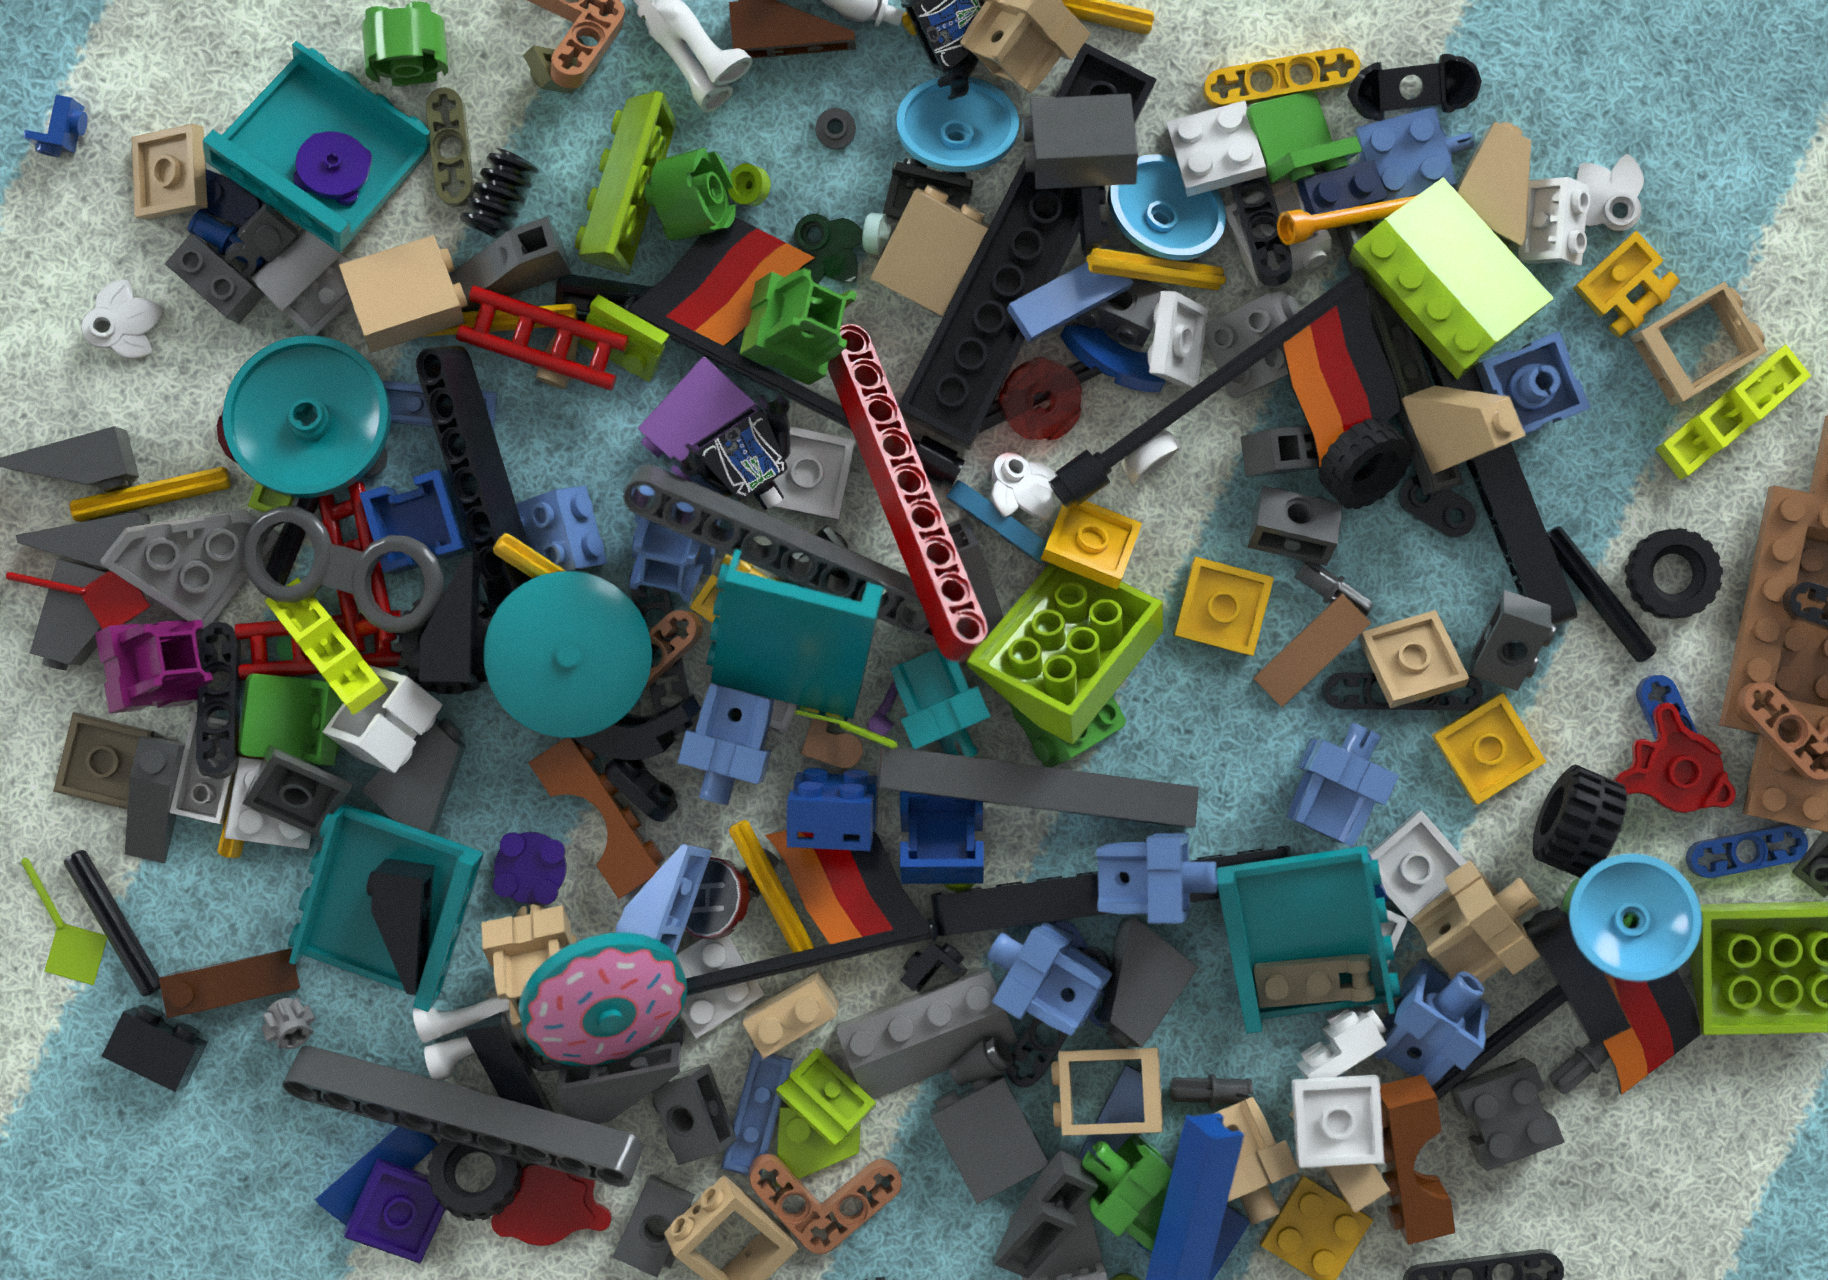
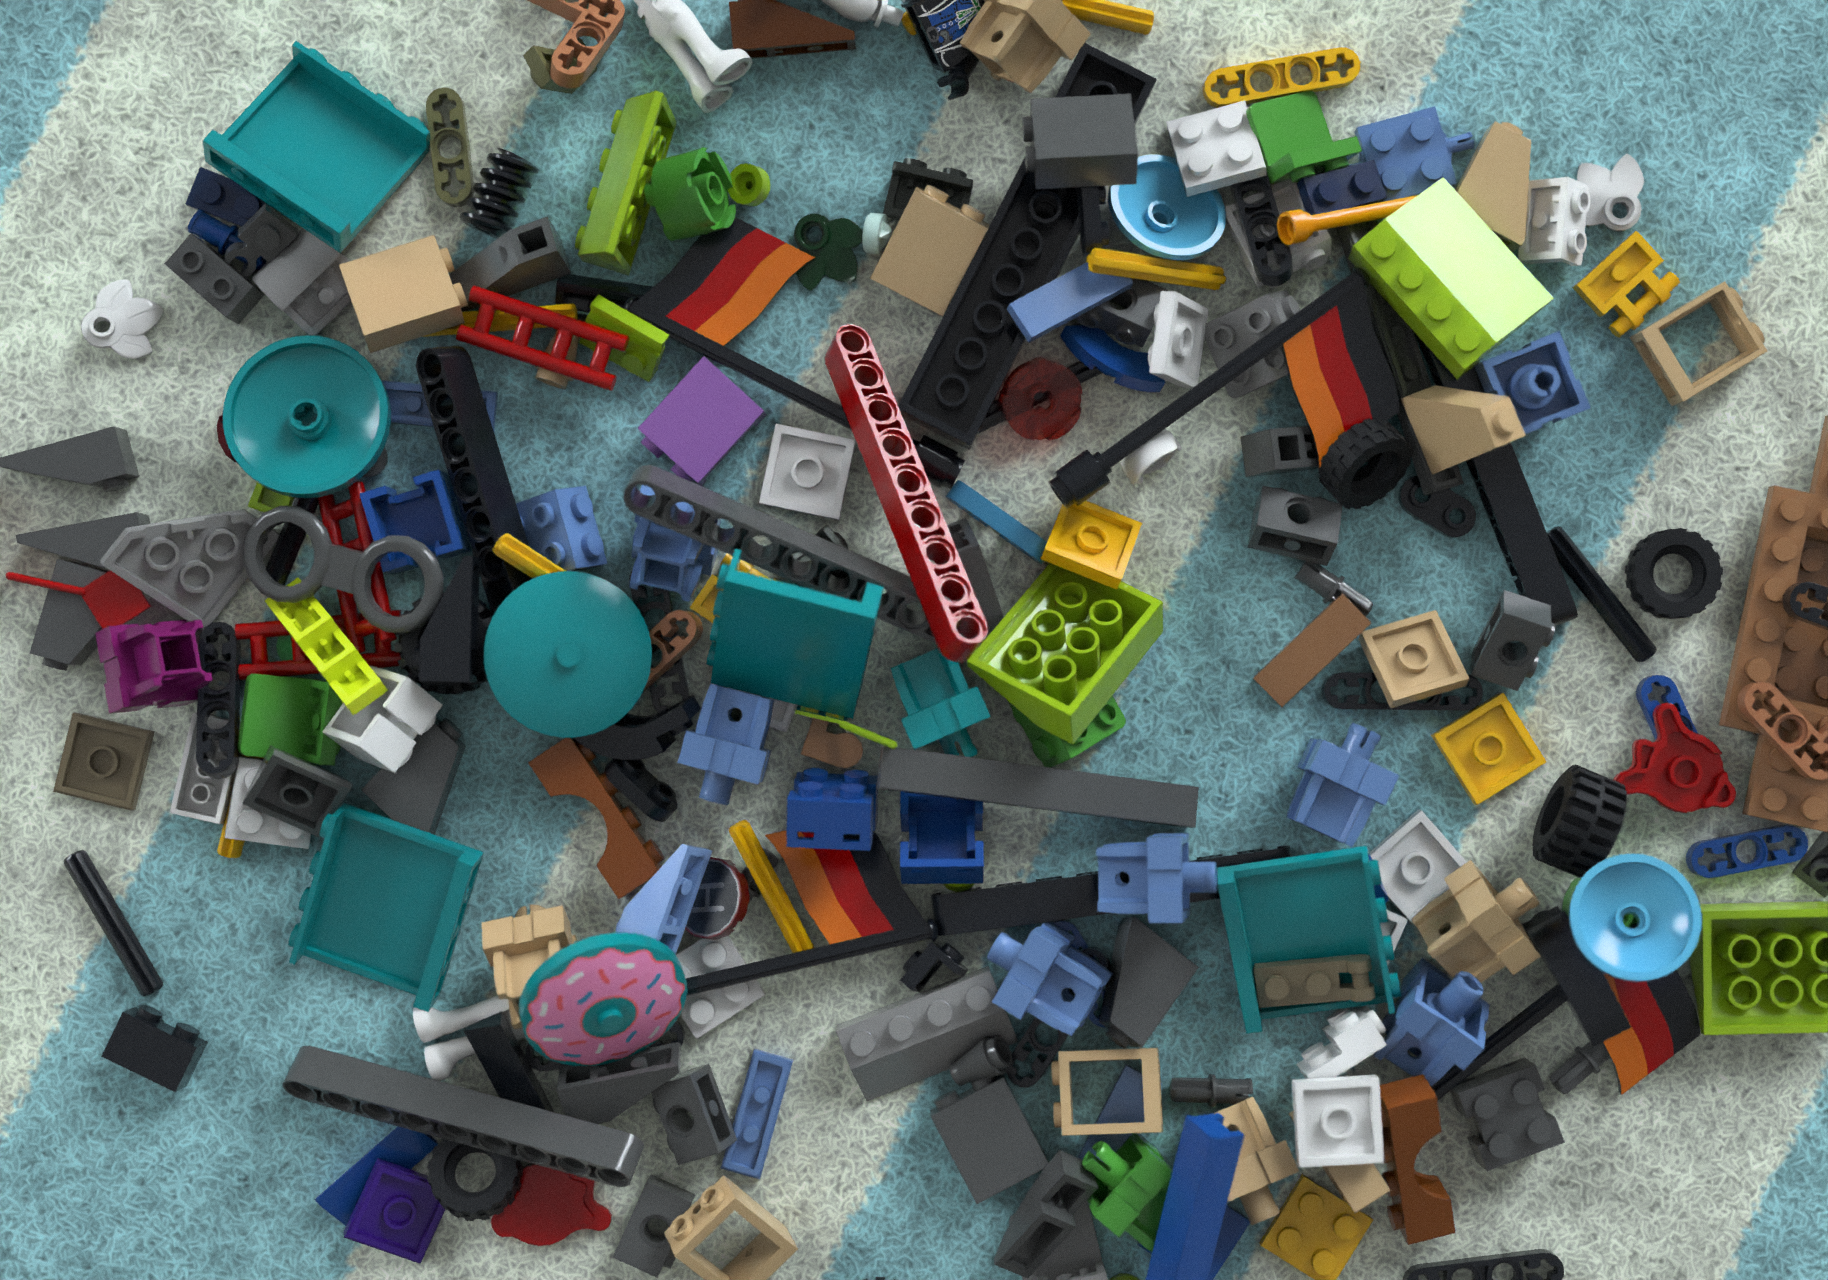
lime piece [21,857,107,986] -> none
blue bracket [23,94,88,157] -> none
yellow axle [69,467,231,522] -> none
dark grey slope [125,736,186,863] -> none
tan plate [131,124,207,220] -> none
reddish brown slope [159,948,300,1018] -> none
light grey gear [261,998,316,1049] -> none
dark purple piece [293,131,372,206] -> none
bright green brick [362,1,449,87] -> none
black slope [367,858,434,995] -> none
dark purple piece [493,832,567,905] -> none
black torso [671,388,790,510] -> none
bright green piece [740,268,857,385] -> none
tan brick [742,969,839,1059] -> none
nougat beam [748,1154,902,1254] -> none
lime wing [775,1105,861,1187] -> none
lime plate [776,1048,877,1149] -> none
dark grey plate [815,108,856,150] -> none
medium lavender hand [867,682,898,737] -> none
medium azure dish [896,77,1019,172] -> none
white plate [991,452,1056,521] -> none
yellow plate [1173,556,1274,656] -> none
black piece [1347,54,1482,121] -> none
neon yellow slope [1655,344,1811,480] -> none

